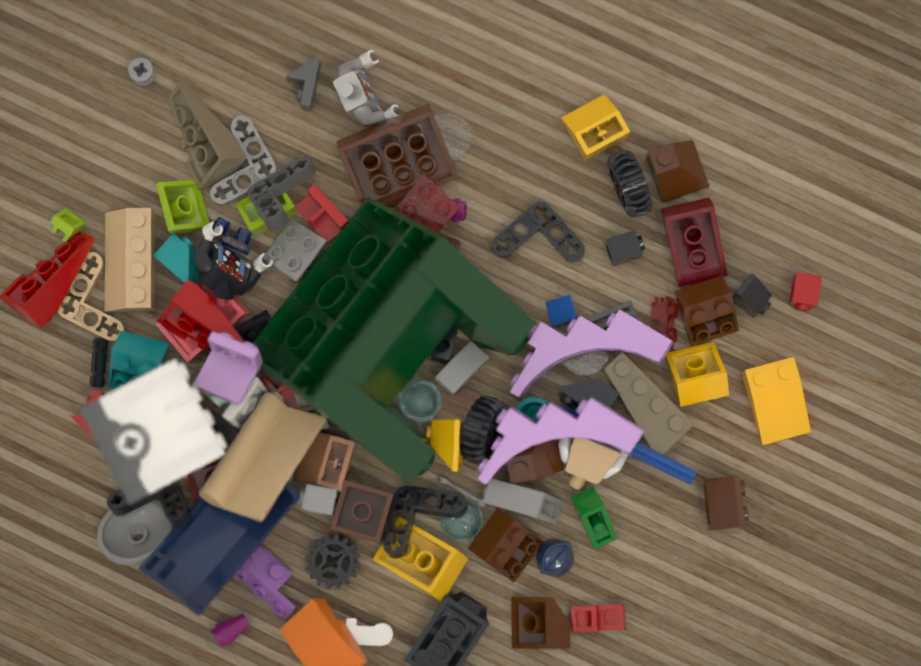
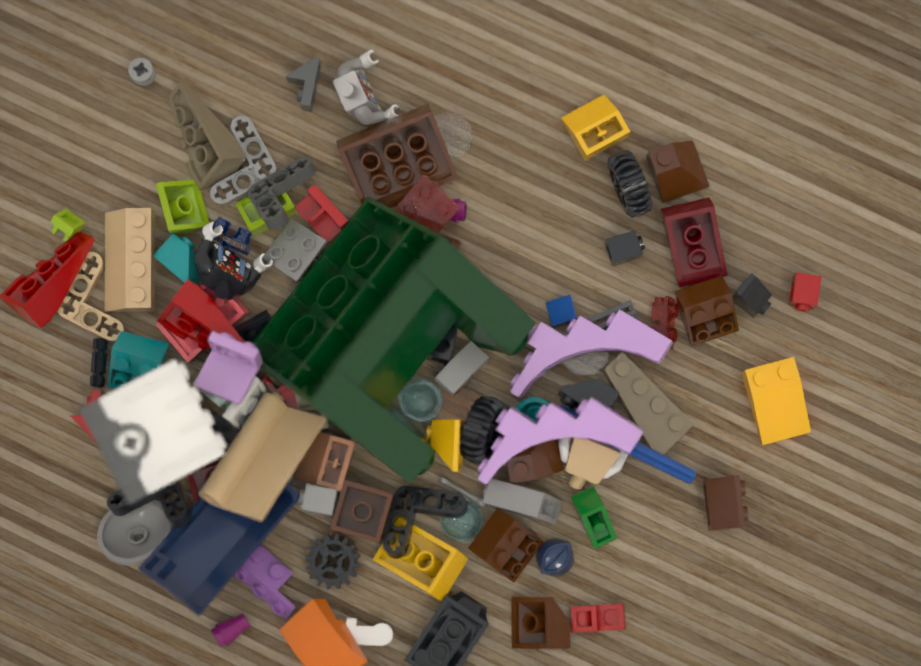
black beam [492,202,585,263] -> none
yellow slope [665,342,729,407] -> none

